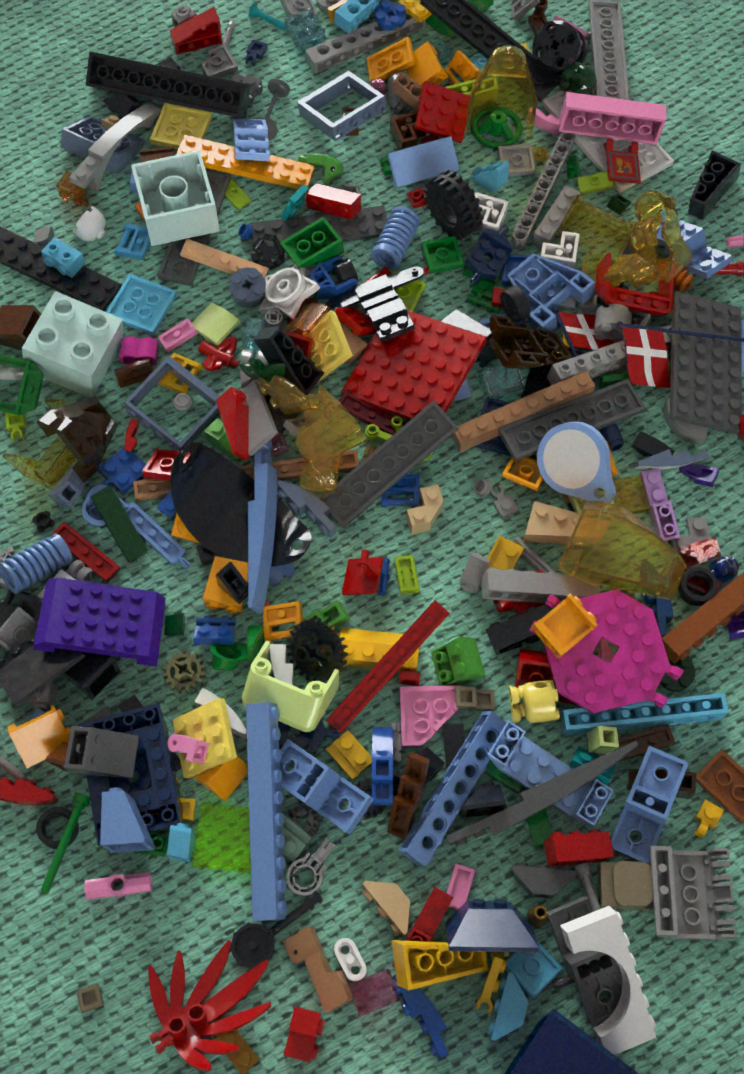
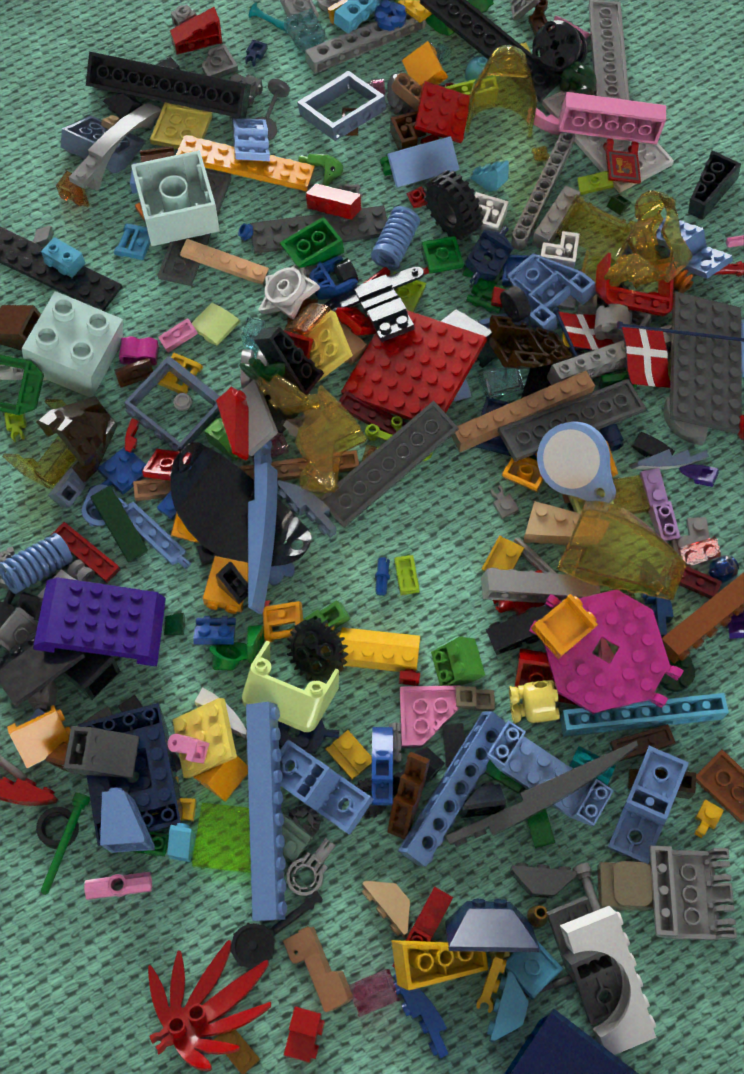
black plate [32,511,55,532] -> none
white cylinder [73,206,106,242] -> none
dark tan tile [76,983,104,1013] -> none
medium azure plate [106,273,177,336] -> none
olive gear [162,650,206,694] -> none
red plant [198,336,240,371] -> none
light grey piece [222,20,235,47] -> none
lime plate [225,179,252,210] -> none
sand blue brick [230,268,266,308] -> none
black piece [250,233,285,269] -> none
light grey wheel [265,309,284,329] -> none
white slope [270,644,294,685] -> none
teal plate [280,184,309,221] -> none
red tile [325,600,450,734] -> none
white plate [334,938,366,982] -> none
red plate [342,549,384,596] -> none
light orange plate [366,37,415,85] -> none
blue plate [381,474,419,508] -> none
tan brick [406,484,444,535] -> none
light orange plate [444,50,480,84] -> none
bright pink tile [447,863,476,910] -> none
light grey slope [460,552,490,593] -> none
green piece [471,107,523,149] -> none
light grey plate [474,478,492,497] -> none
light grey plate [498,144,536,177] -> none
red brick [543,829,614,867] -> none
green piece [567,155,581,179] -> none
yellowish green brick [587,726,619,754] -> none
black tyre [678,567,718,606] -> none

